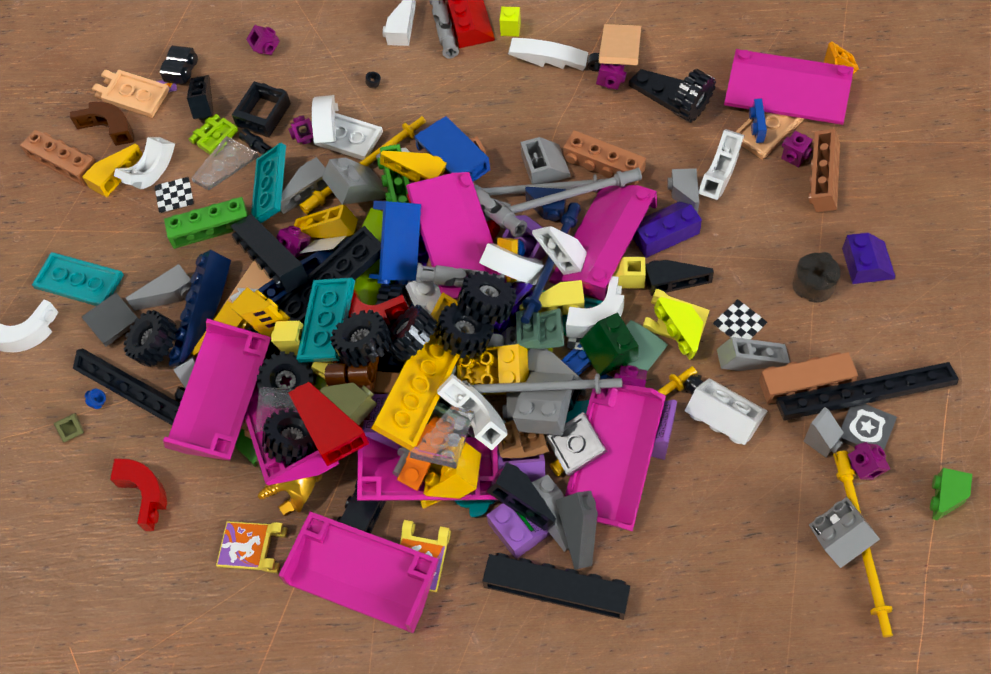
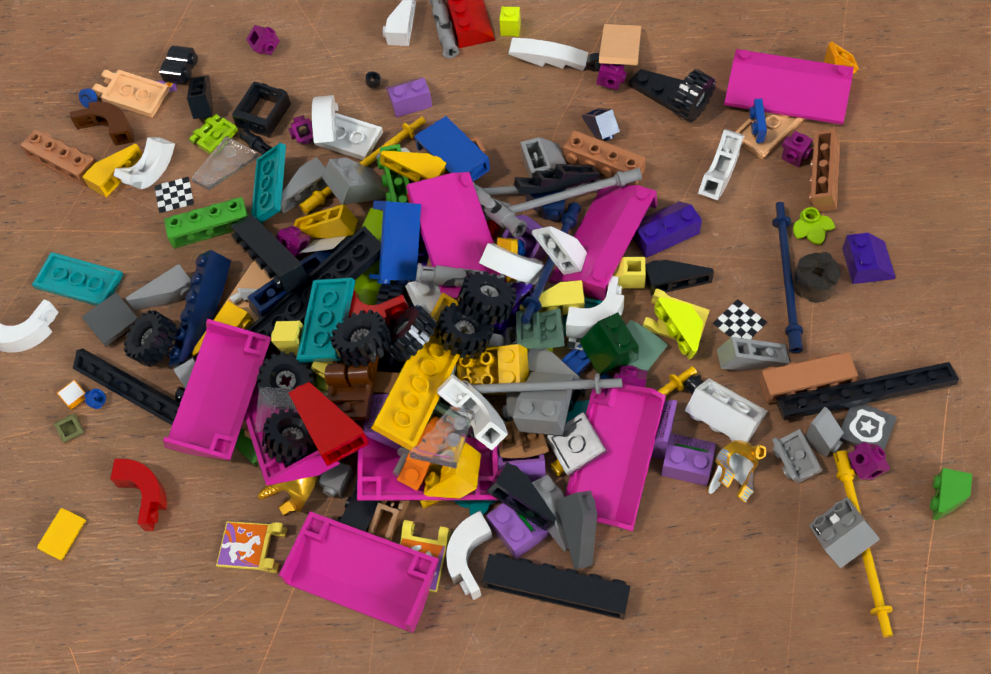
yellow slope [229,287,290,337] -> none
olive slope [320,383,377,425] -> none
light grey slope [667,168,699,213] -> none
none -> yellow slope [37,508,86,561]
none -> white tile [57,380,86,410]
none -> blue tile [79,88,97,108]
none -> light grey brick [318,462,355,498]
none -> medium nougat slope [367,501,410,541]
none -> medium lavender slope [385,77,432,118]
none -> white arch [446,511,493,600]
none -> black slope [513,164,600,194]
none -> slope [582,108,620,141]
none -> medium lavender slope [661,433,716,486]
none -> piece [707,440,766,502]
none -> dark blue bar [772,202,803,353]
none -> light grey bracket [772,429,823,483]
none -> lime plate [793,207,835,245]

